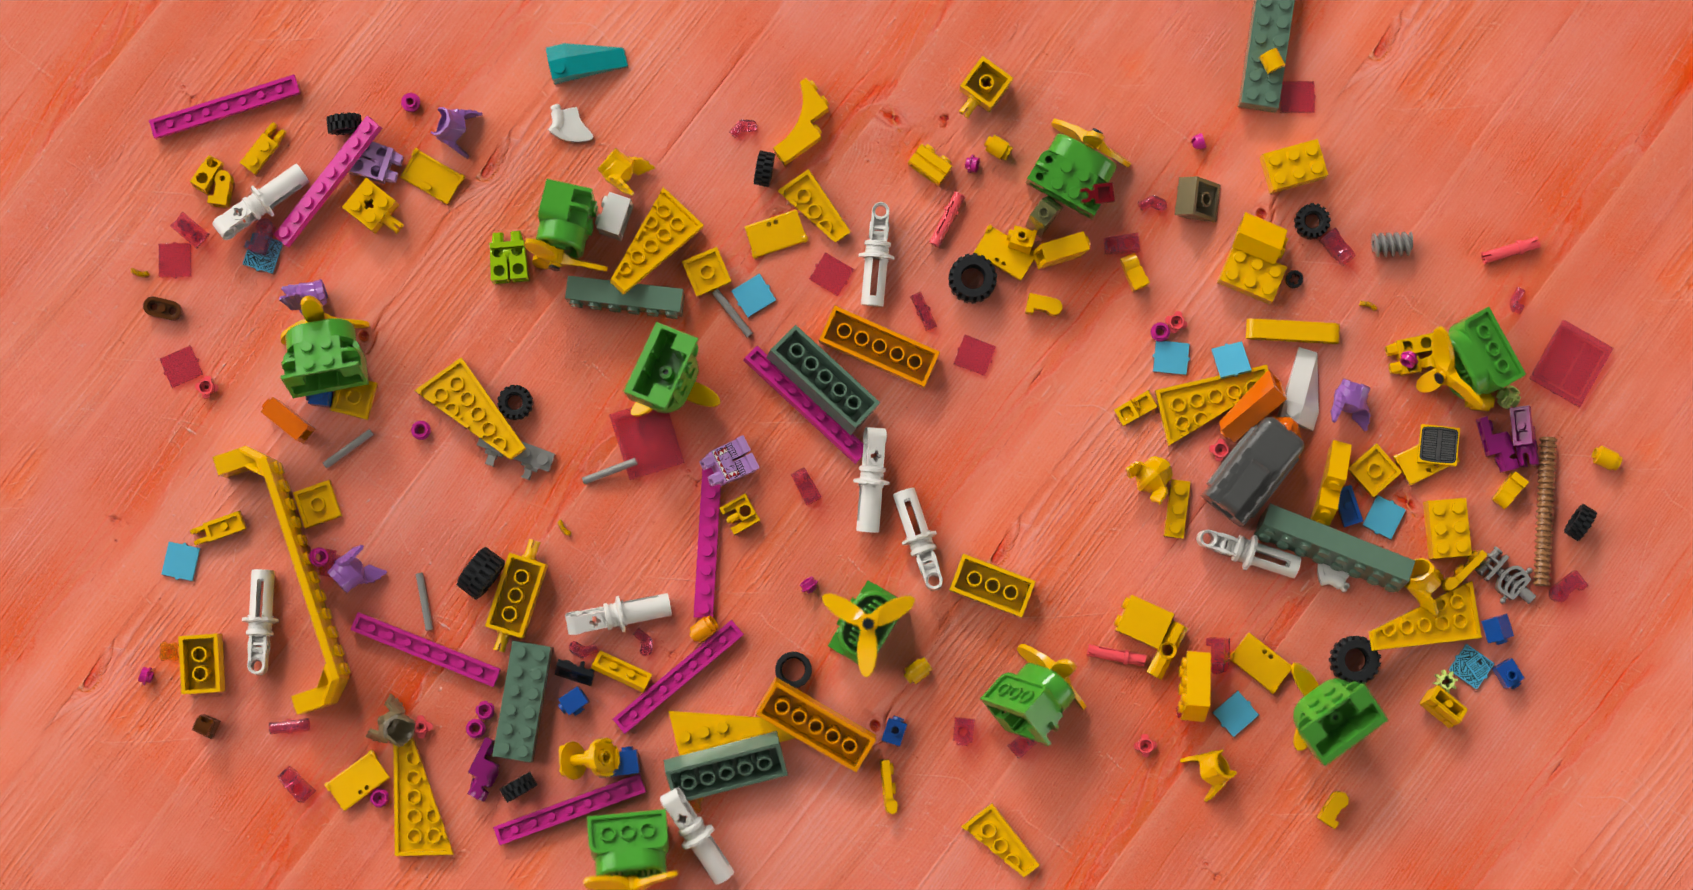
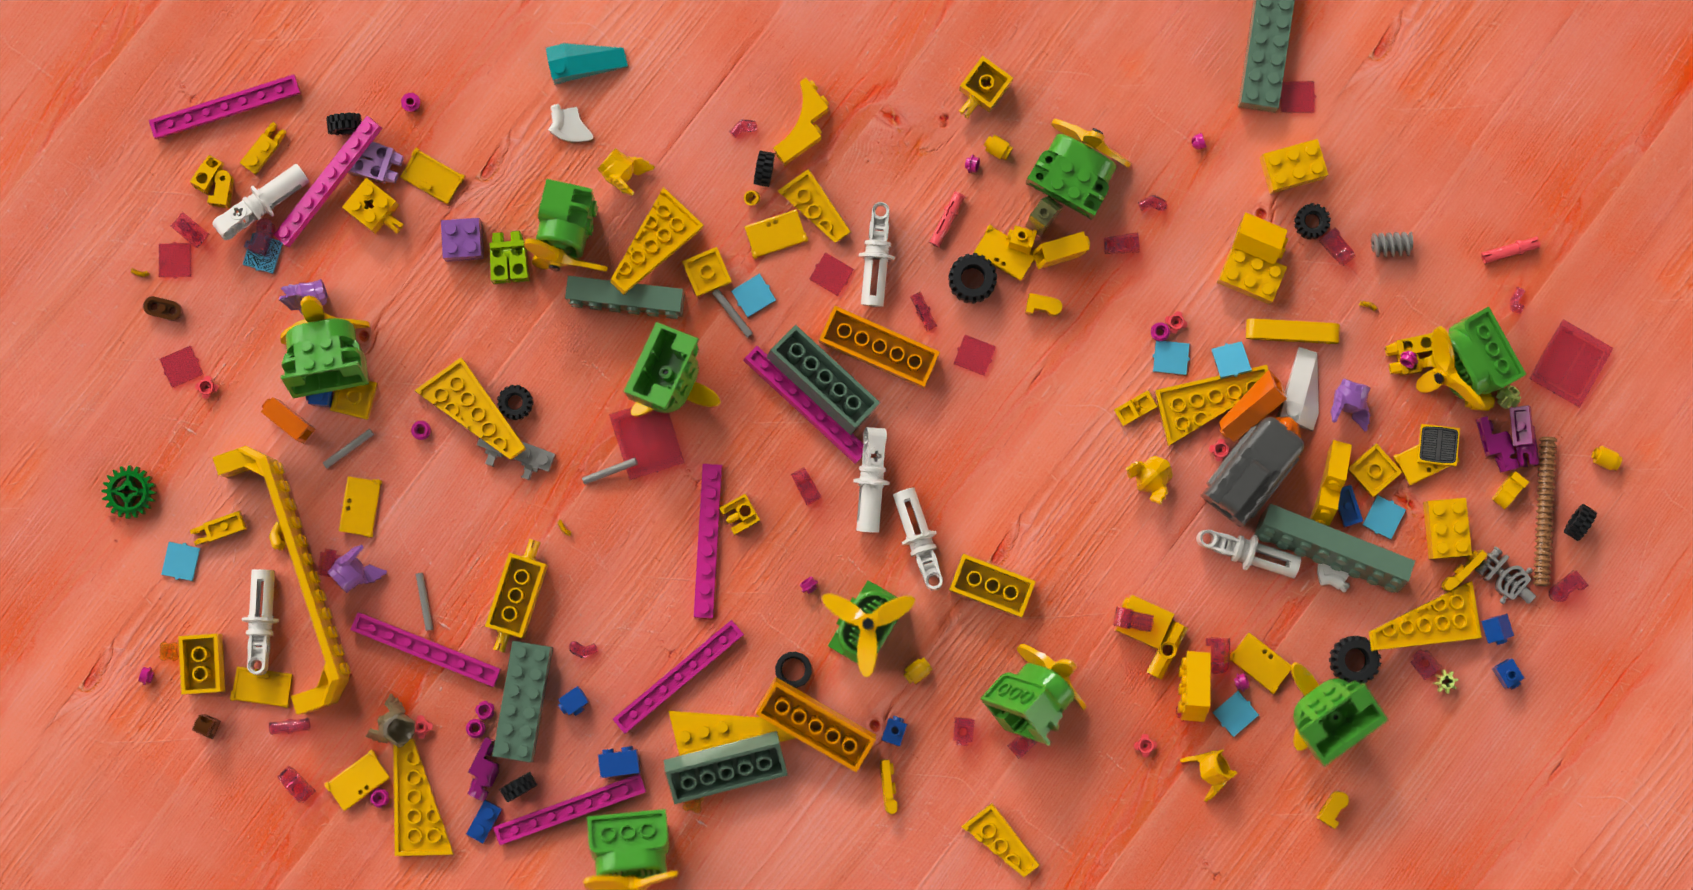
yellow tile [293,480,342,529] -> none
dark pink plate [309,547,328,567] -> none
medium lavender helmet [431,107,482,159] -> none
black tyre [457,547,505,599] -> none
black plate [555,659,595,686] -> none
yellow piece [558,738,620,780] -> none
white piece [565,593,672,635] -> none
yellow plate [591,650,652,693] -> none
white brick [595,192,634,241] -> none
clear pink arm [633,628,653,656] -> none
white piece [660,787,734,885] -> none
light orange brick [689,615,719,643] -> none
lavender hips [699,435,760,486] -> none
yellow brick [908,144,952,187] -> none
dark red plate [1079,182,1115,204] -> none
coral pin [1087,644,1146,667] -> none
yellow leg [1120,253,1150,292] -> none
yellow plate [1164,479,1191,539] -> none
dark tan slope [1175,176,1220,222] -> none
yellow brick [1259,48,1285,74] -> none
black bush [1285,270,1303,288] -> none
yellow helmet [1404,558,1444,616] -> none
yellow brick [1419,685,1468,728] -> none
medium azure piece [1448,644,1495,689] -> none
none -> green gear [101,465,157,519]
none -> yellow door [230,666,293,708]
none -> yellow arm [269,521,286,551]
none -> yellow door [339,476,382,538]
none -> medium lavender brick [441,218,484,262]
none -> blue plate [466,800,502,844]
none -> yellow hinge [744,190,760,206]
none -> clear pink piece [1113,607,1154,632]
none -> dark pink plate [1234,673,1250,692]
none -> clear pink brick [1410,649,1443,680]

